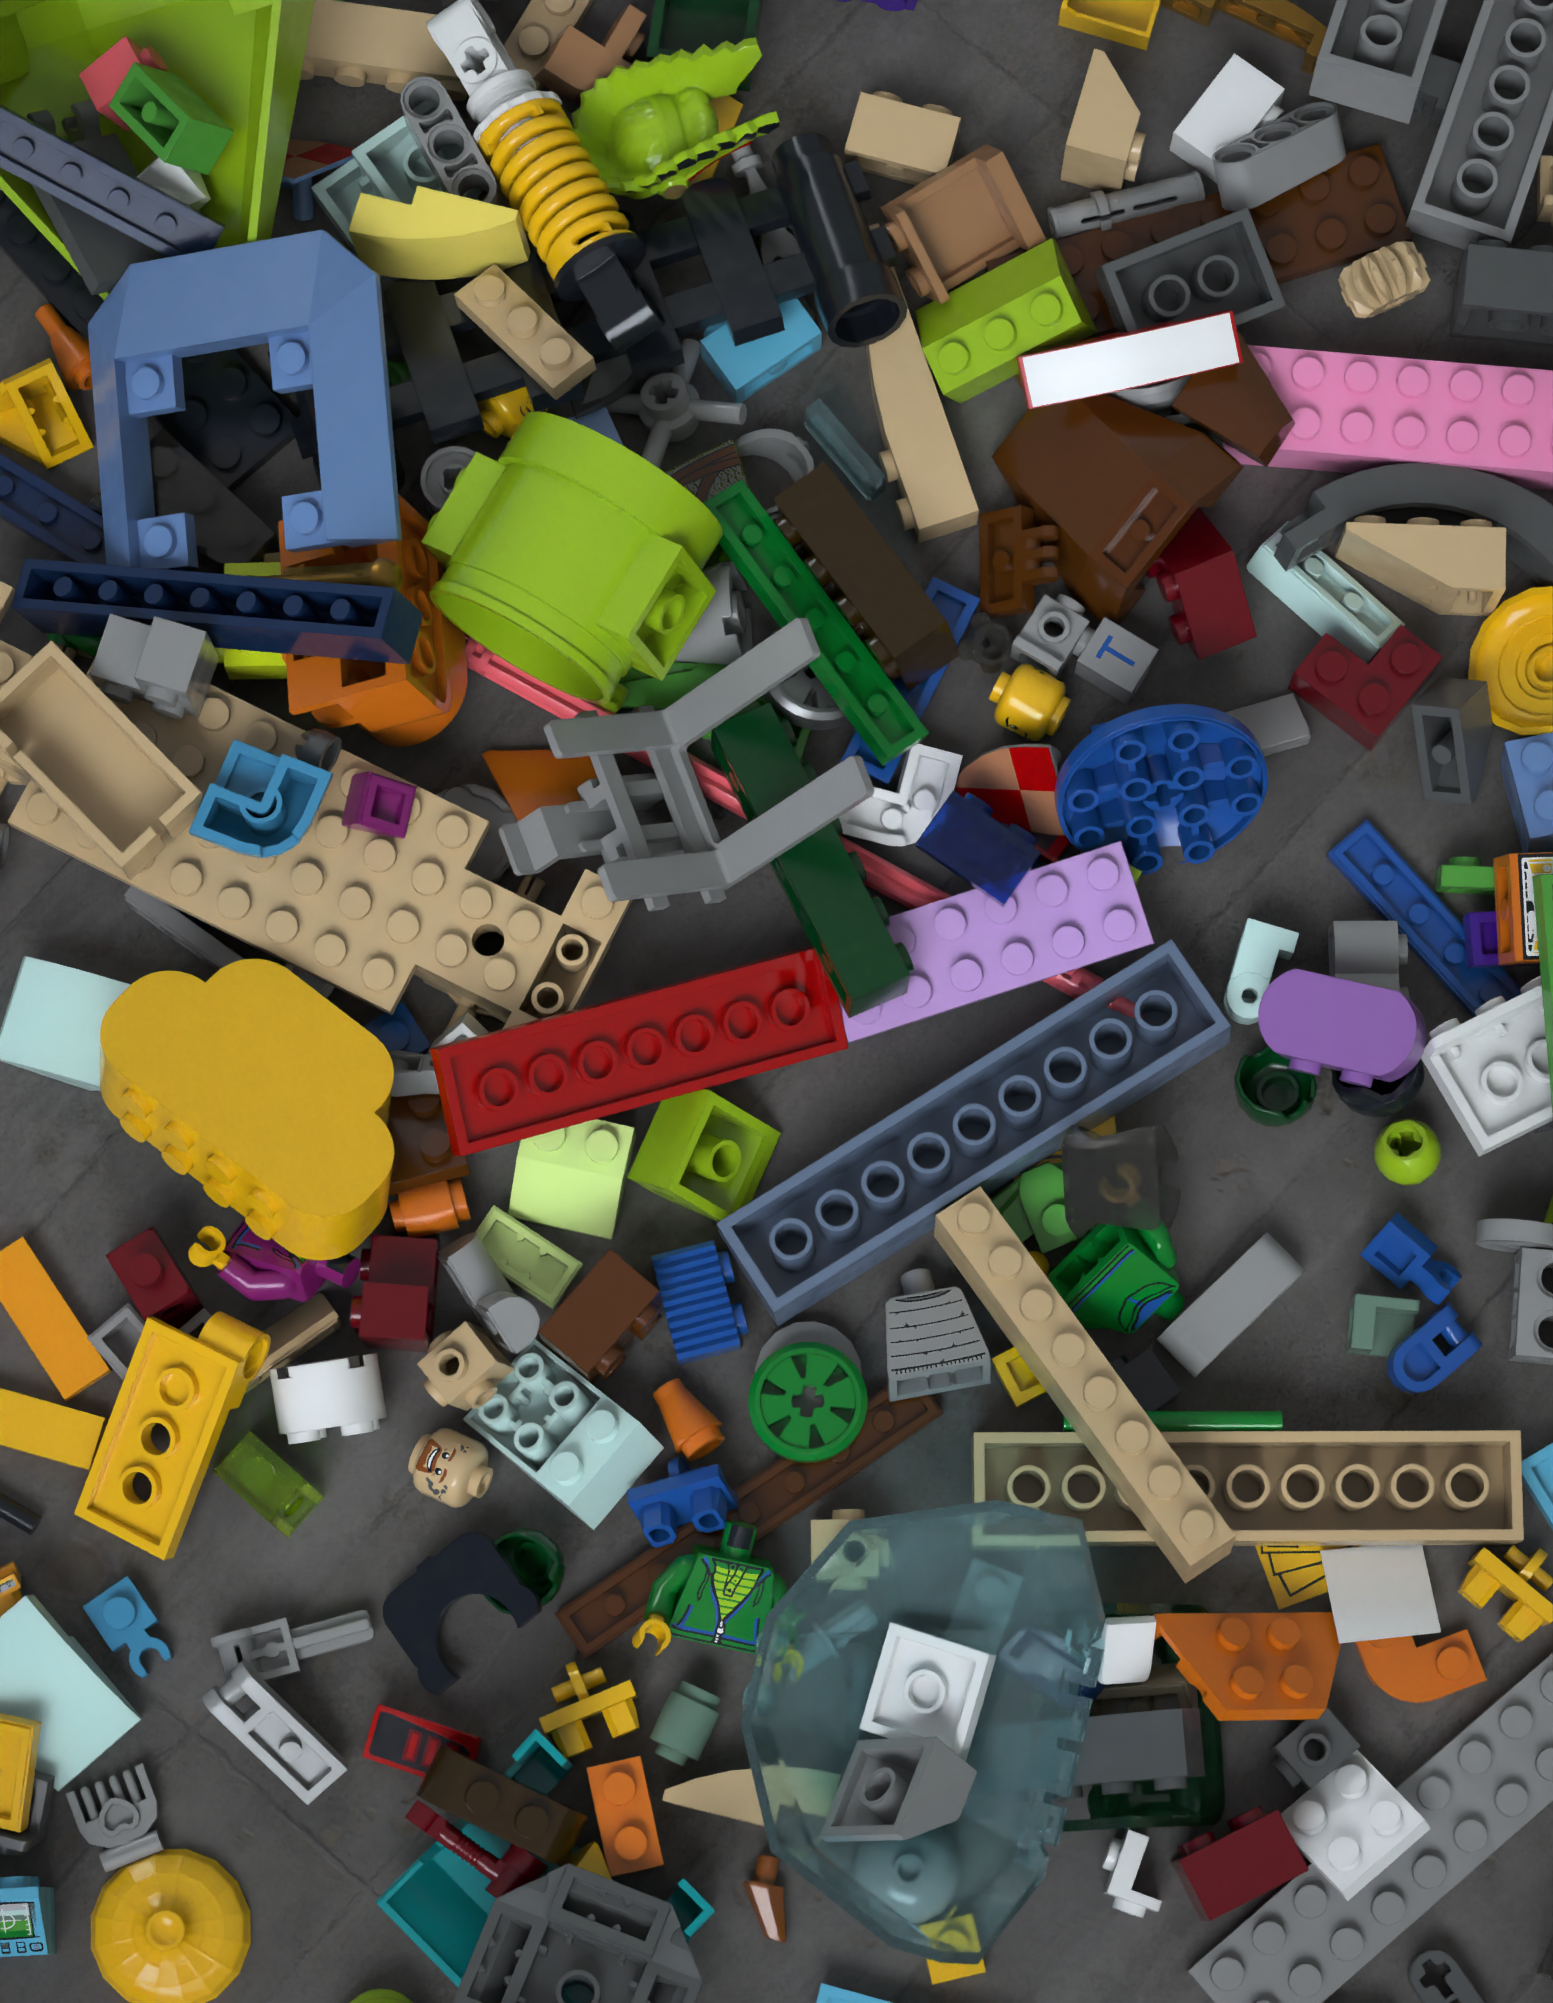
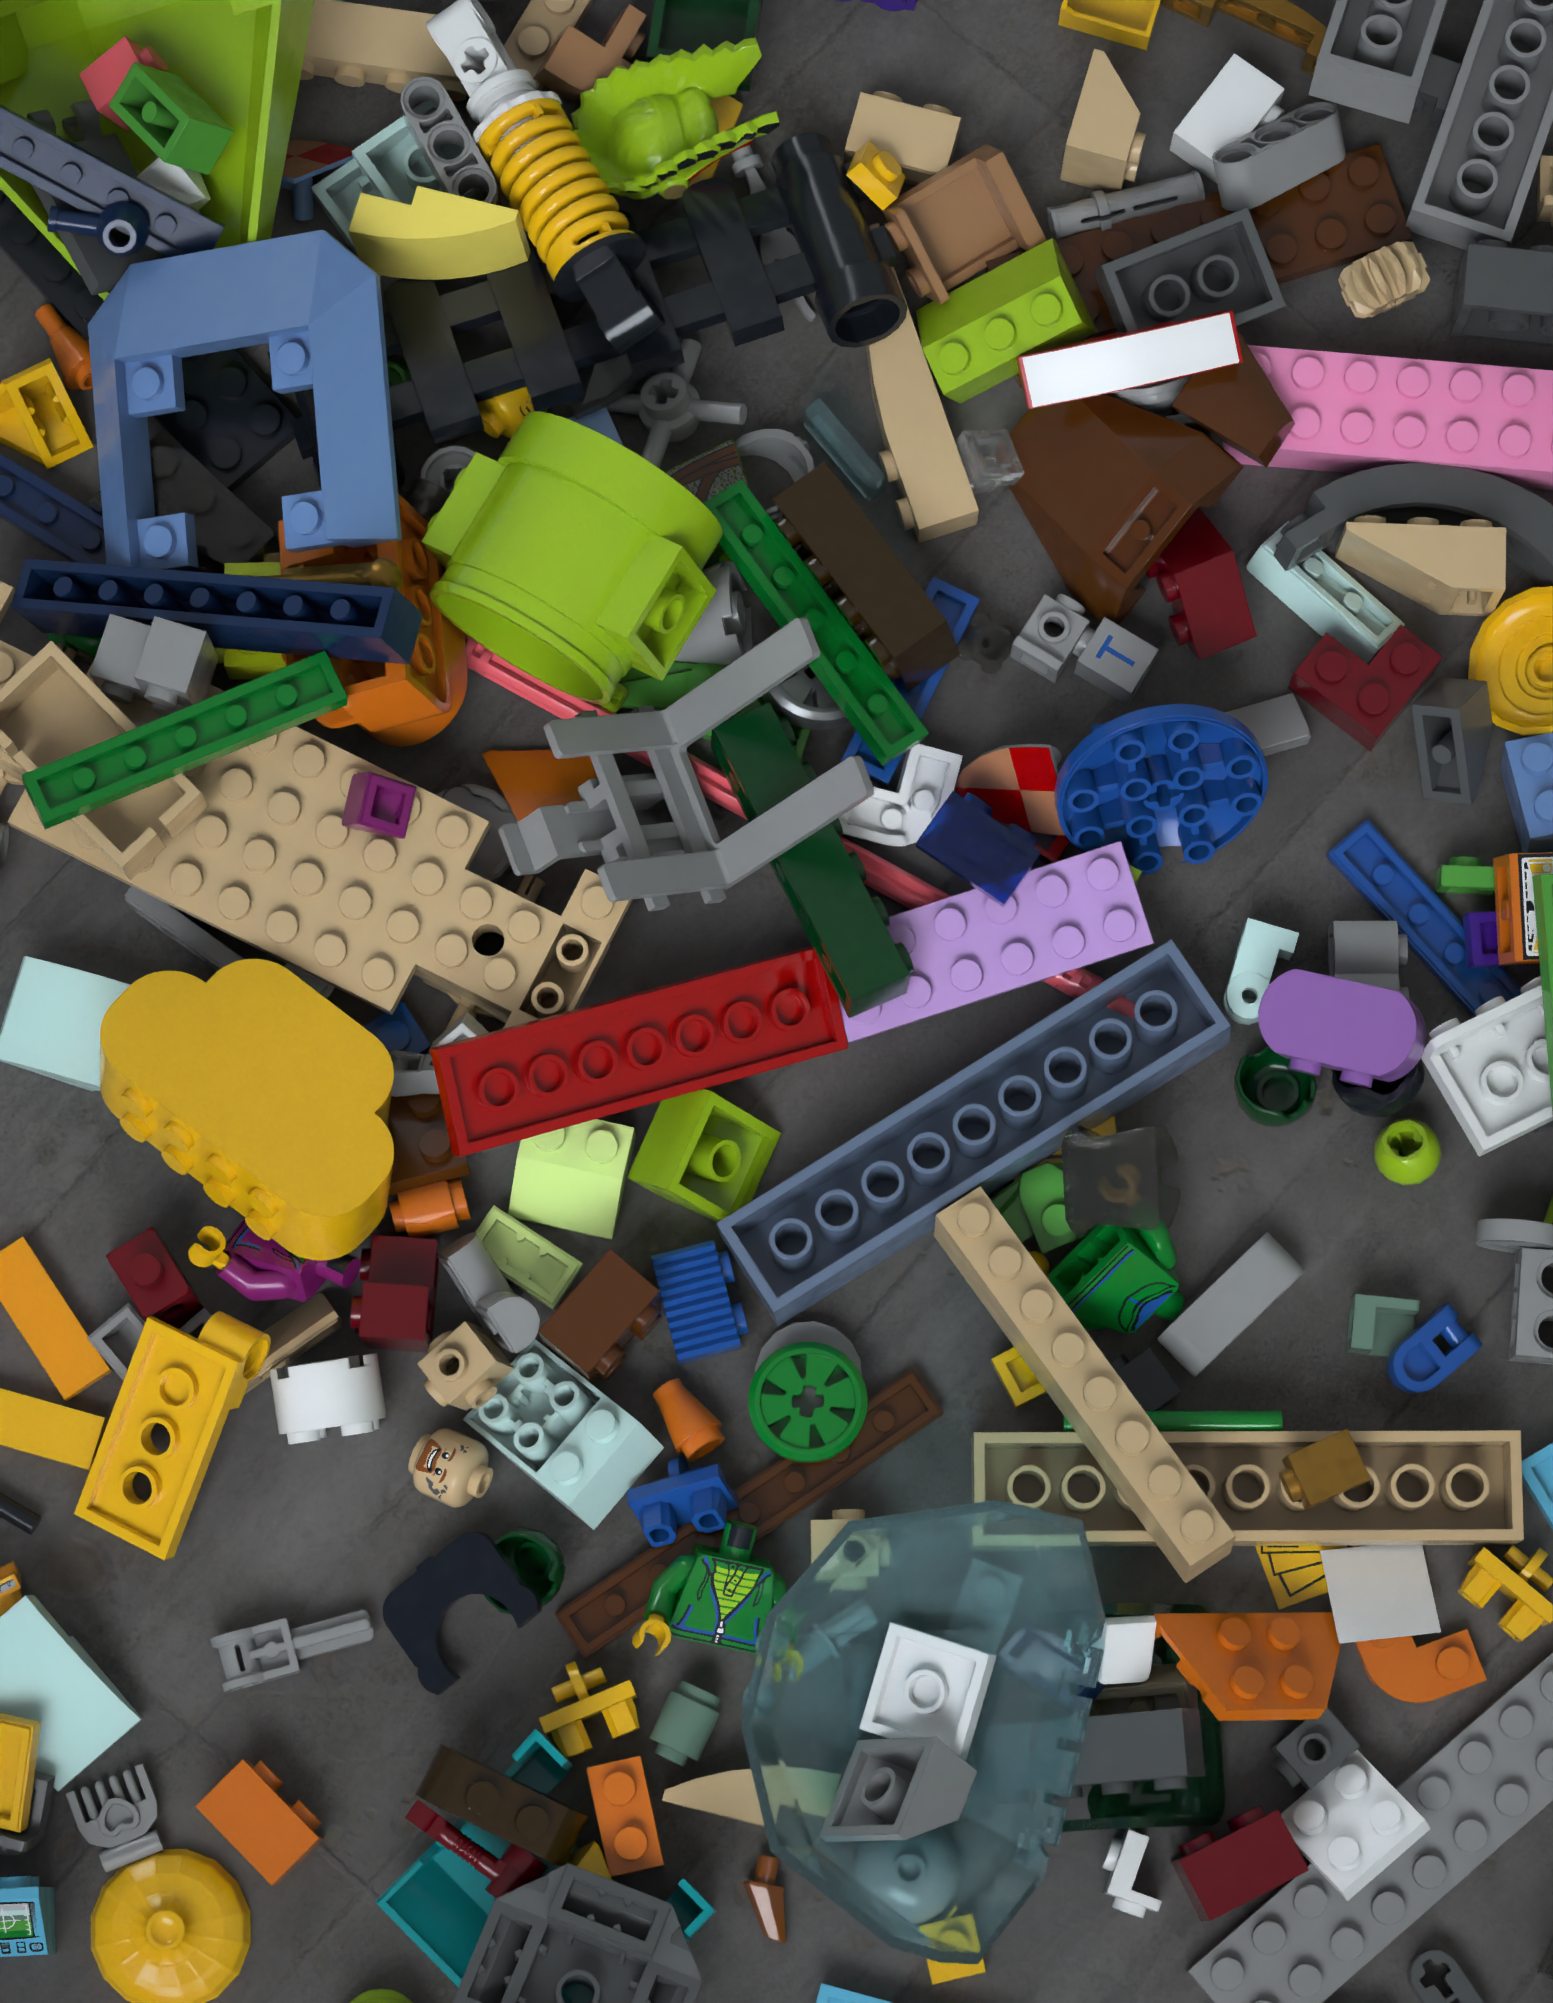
dark azure plate [83,1576,173,1679] -> none
dark azure brick [189,739,333,858] -> none
light grey plate [202,1660,348,1805] -> none
clear neon green torso [212,1430,324,1538] -> none
dark grey hinge [295,729,342,772] -> none
slope [362,1704,483,1778] -> none
tan plate [454,263,596,400] -> none
medium azure brick [700,298,822,403] -> none
light grey torso [885,1268,991,1402] -> none
reddish brown hinge [979,505,1060,620] -> none
yellow head [989,663,1071,742] -> none
blue plate [1360,1212,1462,1305] -> none
none -> green plate [22,651,348,830]
none -> dark blue bar [48,202,150,257]
none -> orange brick [195,1759,324,1886]
none -> clear smoke plate [398,478,451,522]
none -> yellow plate [846,140,906,211]
none -> clear tile [955,430,1024,494]
none -> pearl gold brick [1279,1429,1371,1510]

